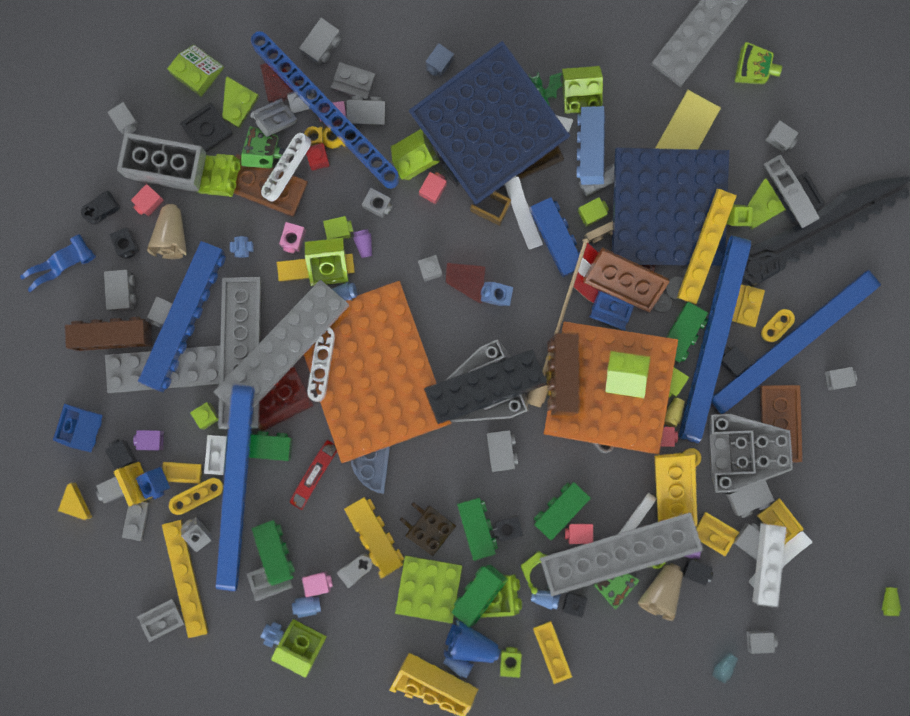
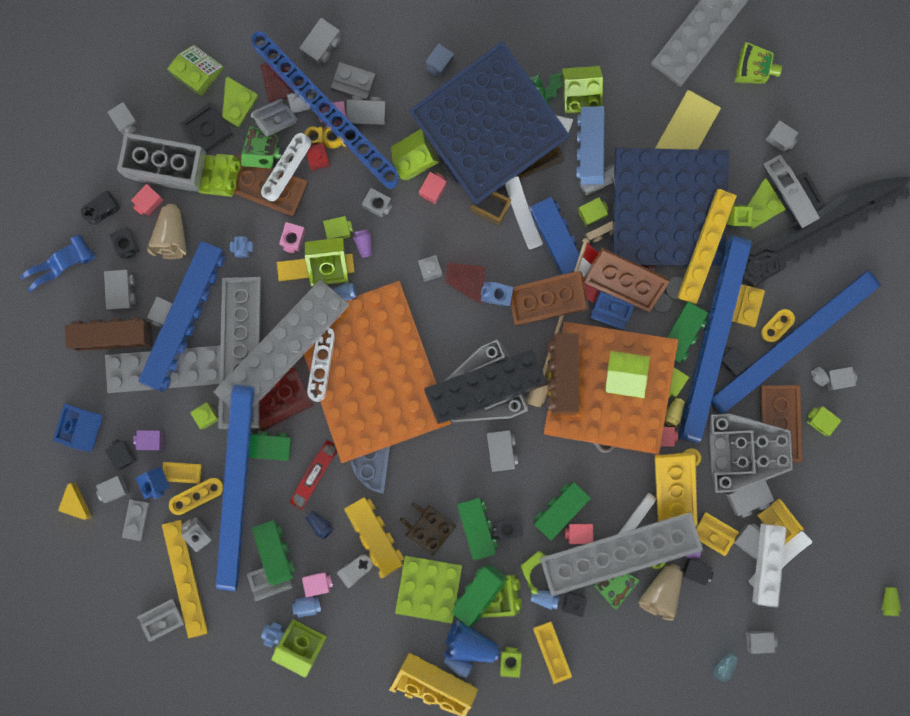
yellow plate [113,462,153,507] -> none
white plate [204,435,228,475] -> none
none -> dark blue cone [306,511,334,540]
none -> dark orange plate [510,271,589,326]
none -> lime brick [807,406,841,436]
none -> light grey tile [811,367,829,386]

